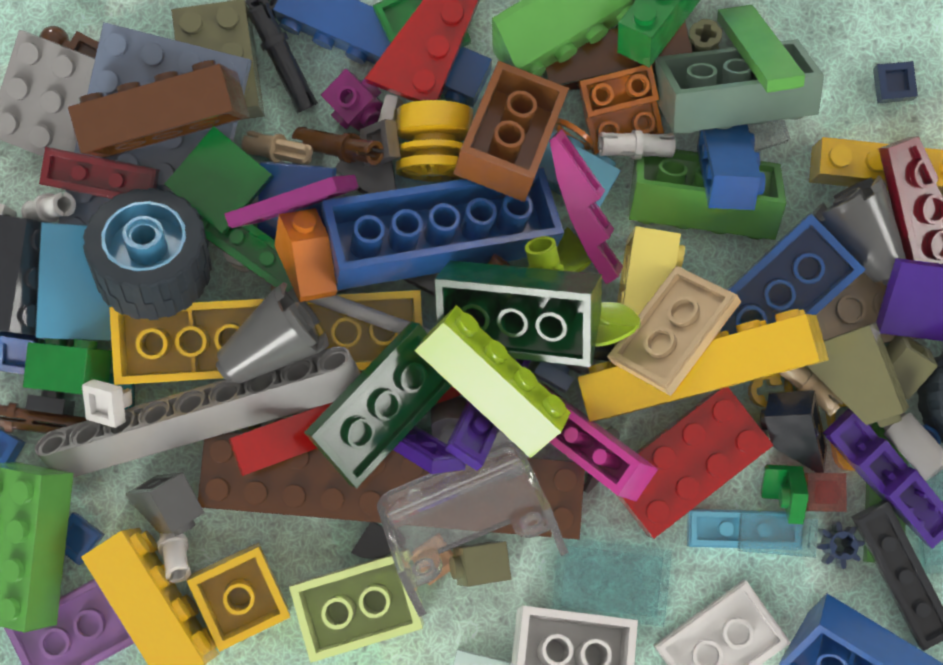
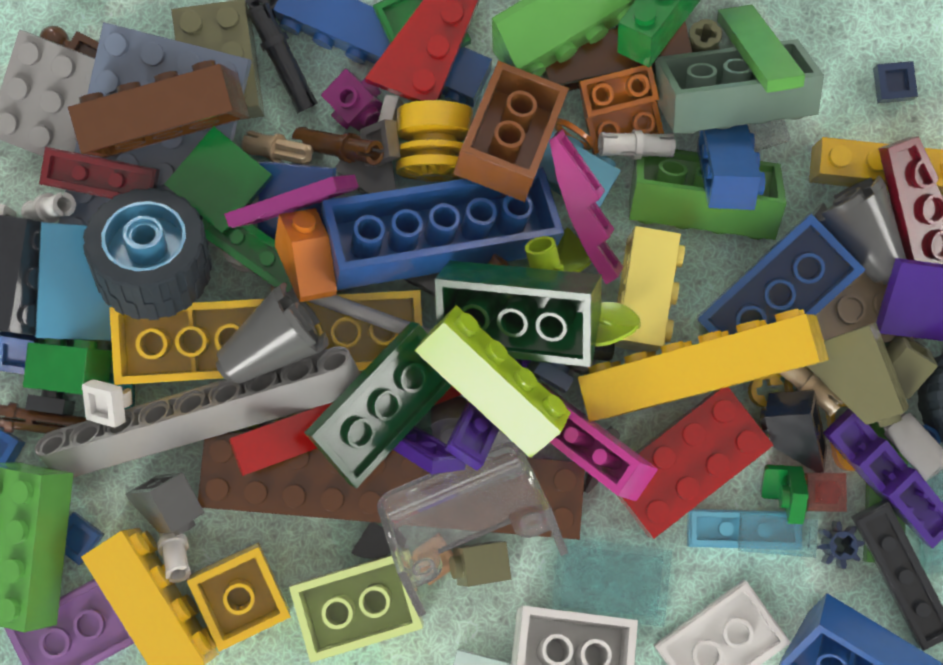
tan tile [607,266,741,396] -> none

